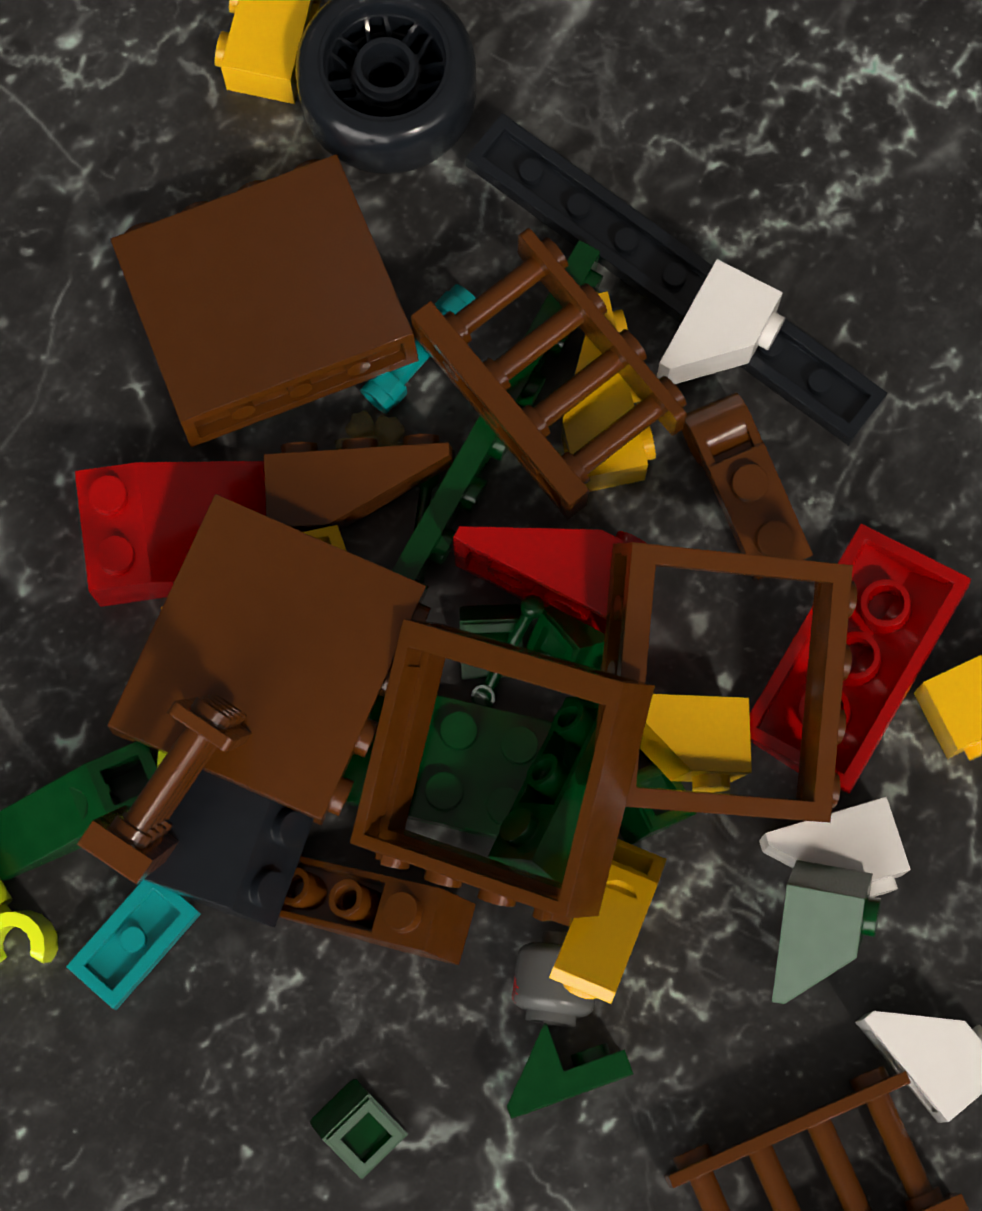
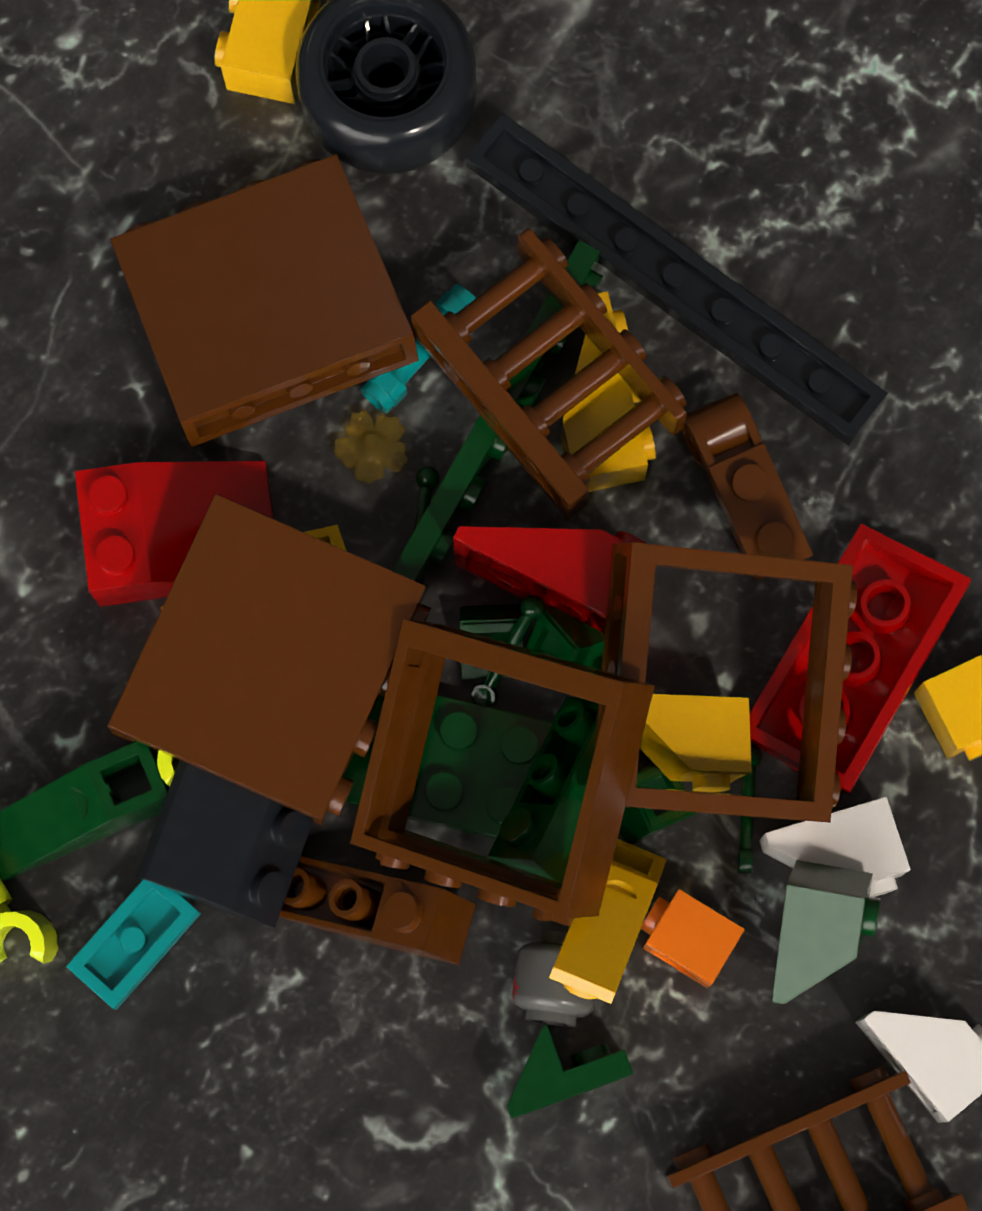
reddish brown fence [77,694,252,885] -> none
reddish brown slope [264,434,456,532] -> none
dark green slope [310,1079,408,1179] -> none
white slope [657,259,785,384] -> none
none -> orange brick [641,889,745,988]
none -> dark green hinge [738,744,763,873]

